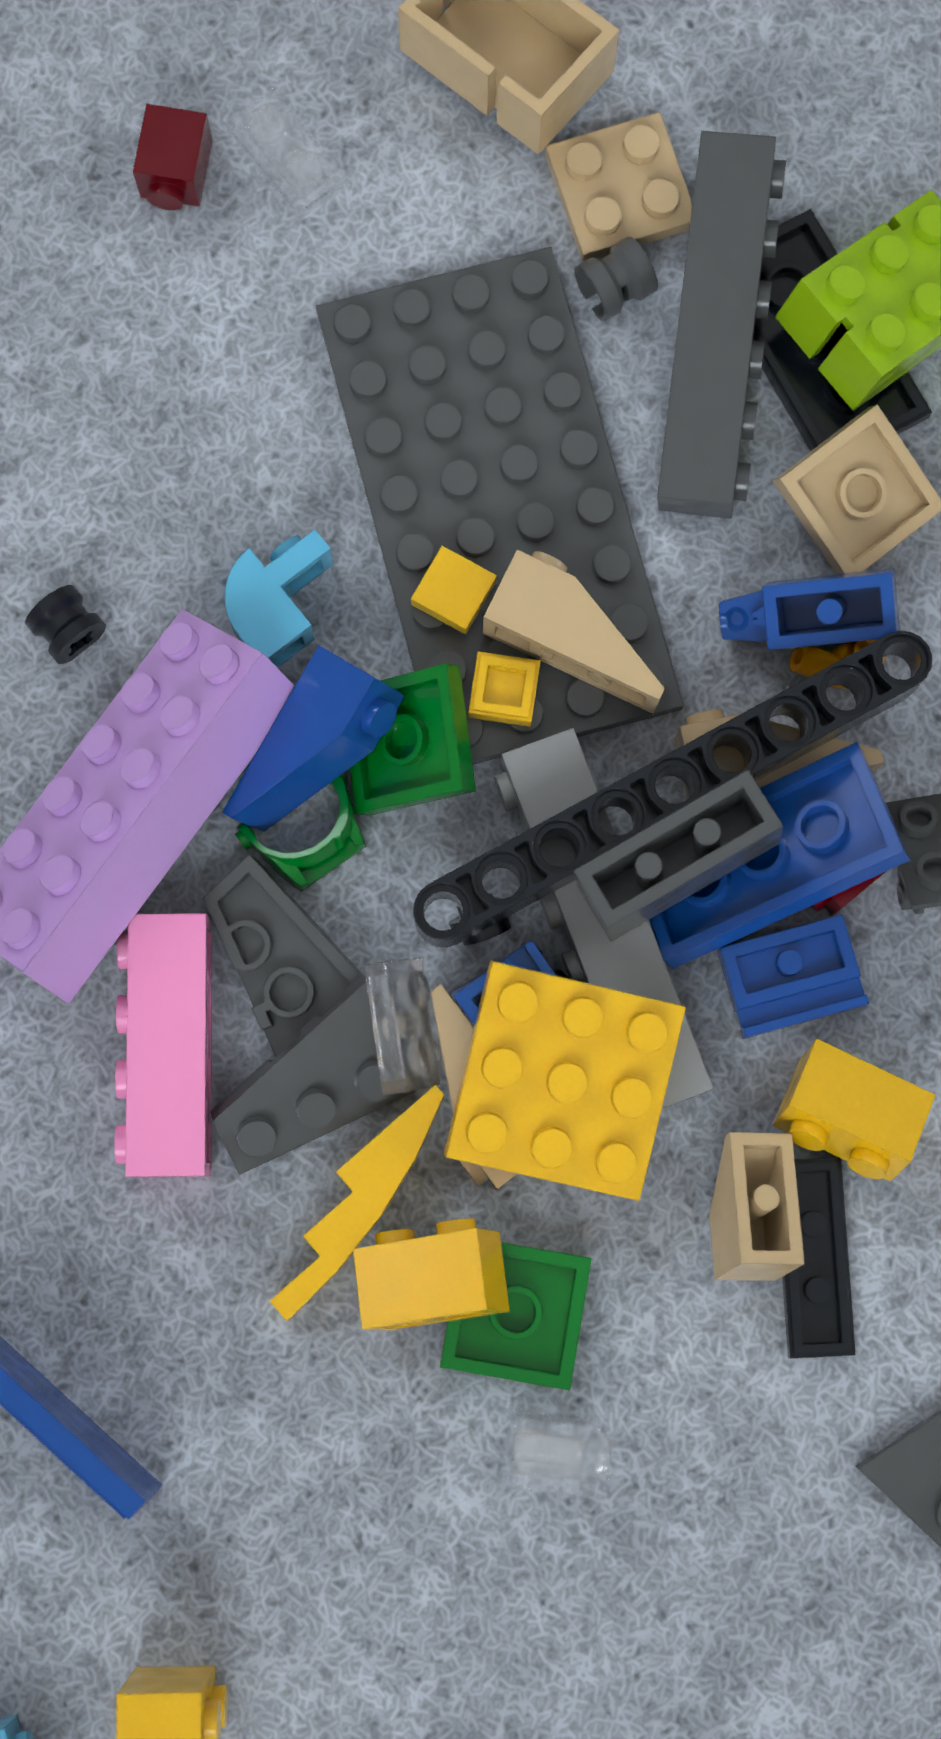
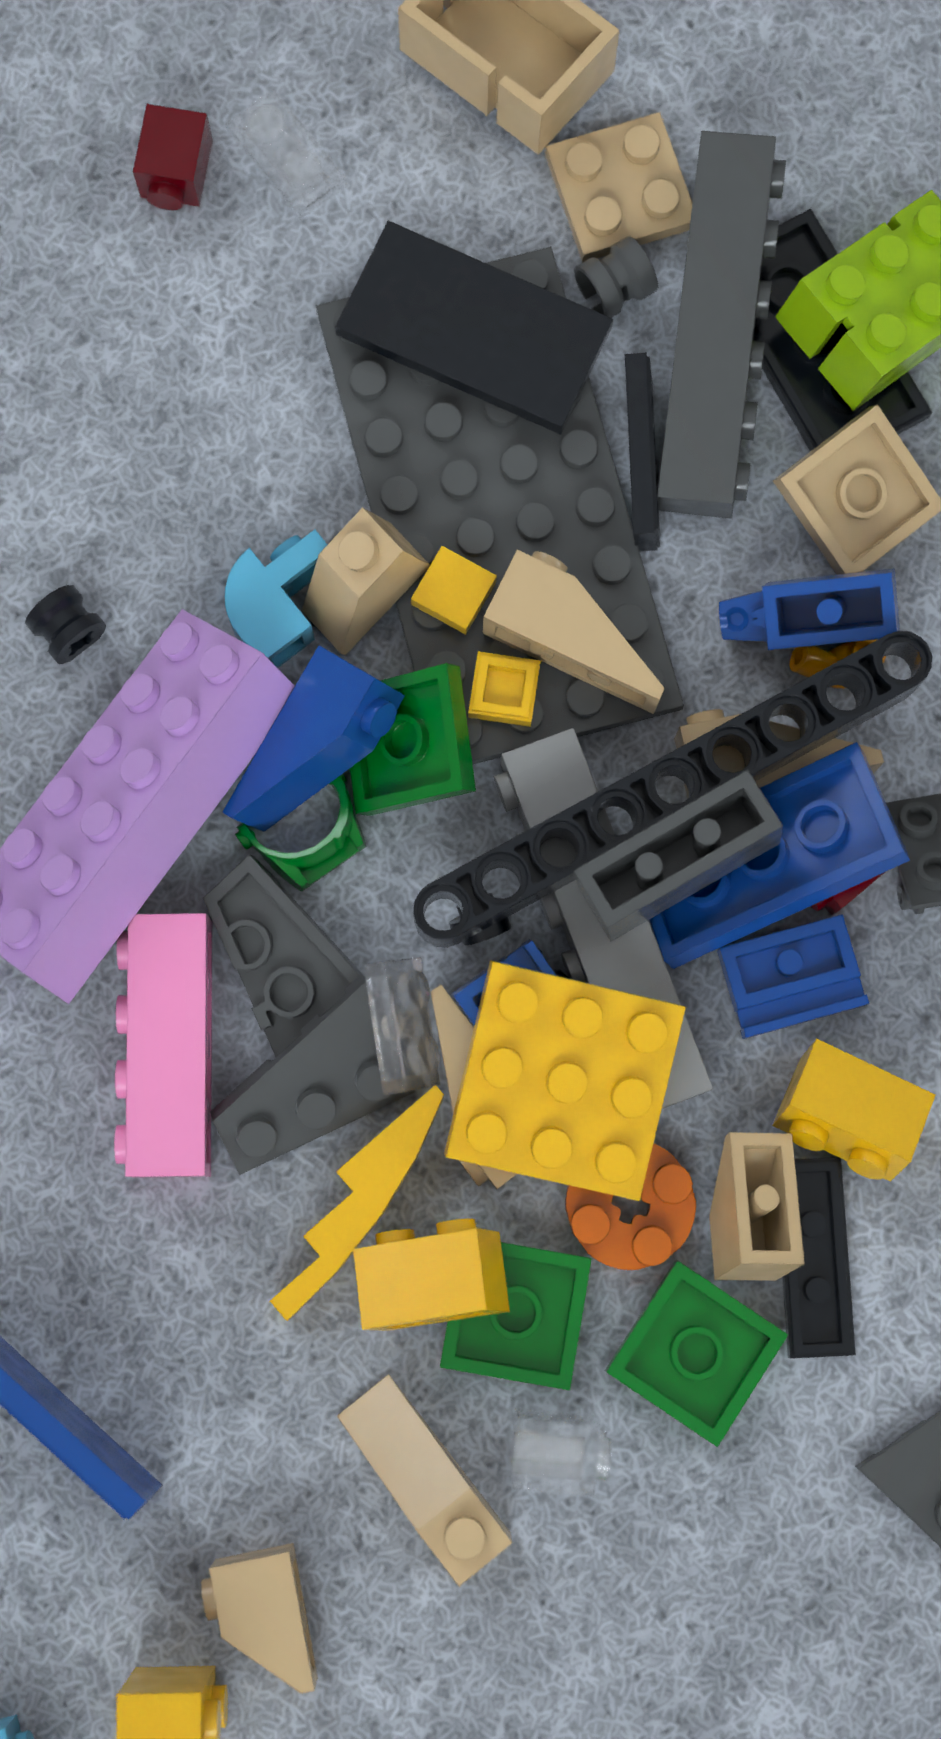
none -> tan slope [201,1543,318,1693]
none -> tan slope [302,507,430,655]
none -> black tile [335,220,613,435]
none -> tan slope [337,1374,513,1587]
none -> orange plate [565,1143,696,1270]
none -> green plate [604,1260,788,1448]
none -> black tile [625,353,660,551]

